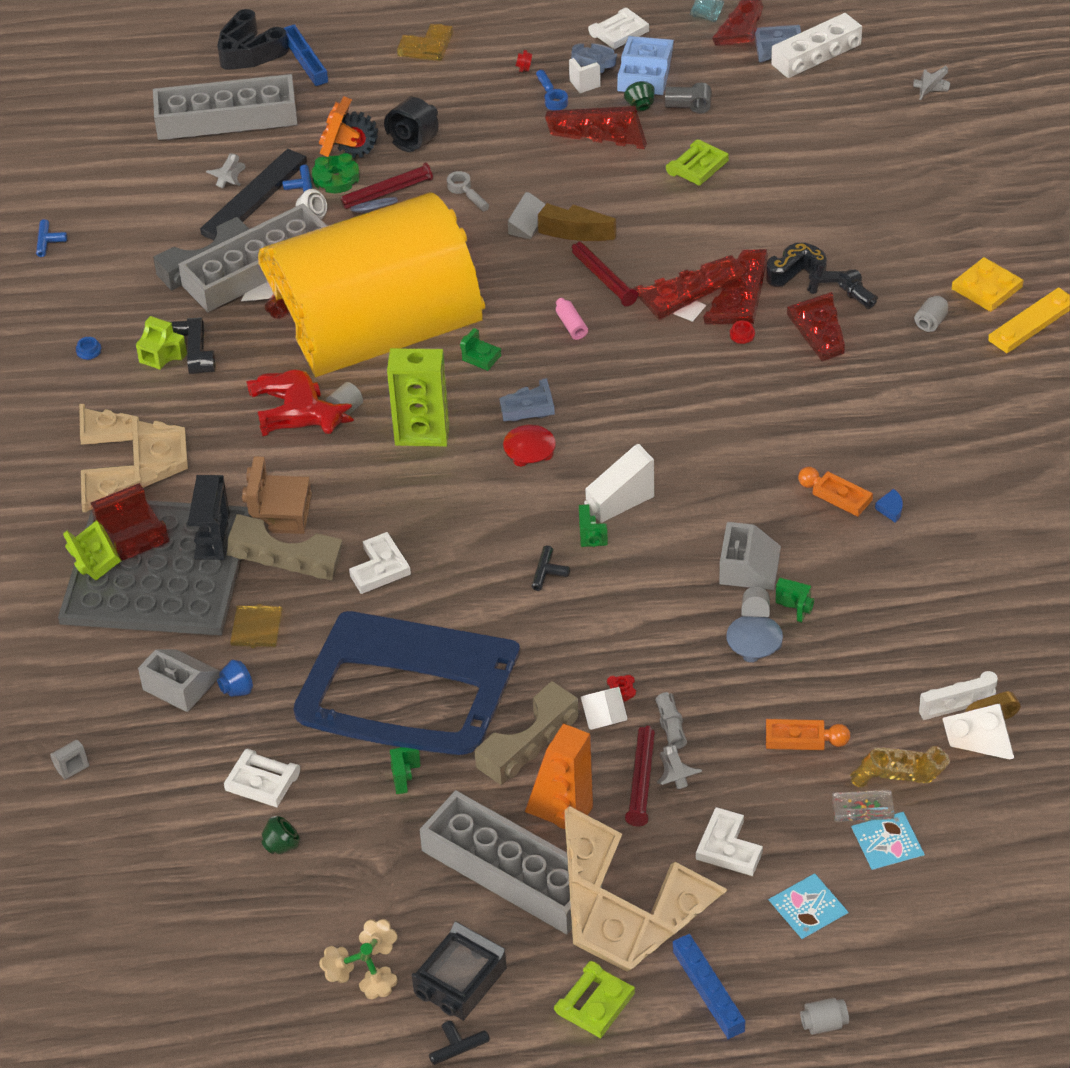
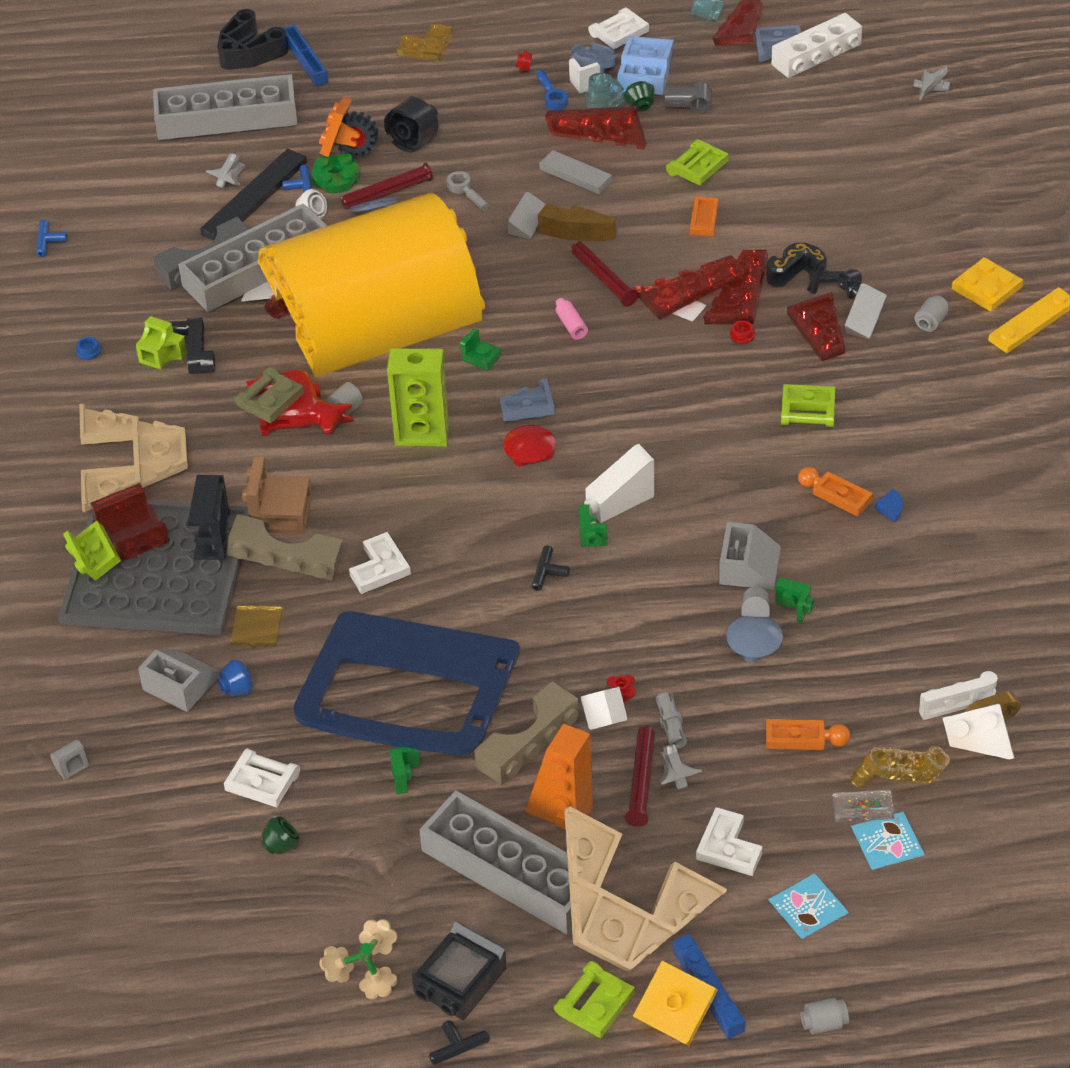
none -> olive plate [234,366,304,423]
none -> light grey tile [539,150,612,194]
none -> clear light blue piece [585,73,625,113]
none -> yellow plate [633,961,718,1046]
none -> orange tile [690,197,719,237]
none -> lime plate [781,384,835,427]
none -> light grey slope [845,283,887,340]

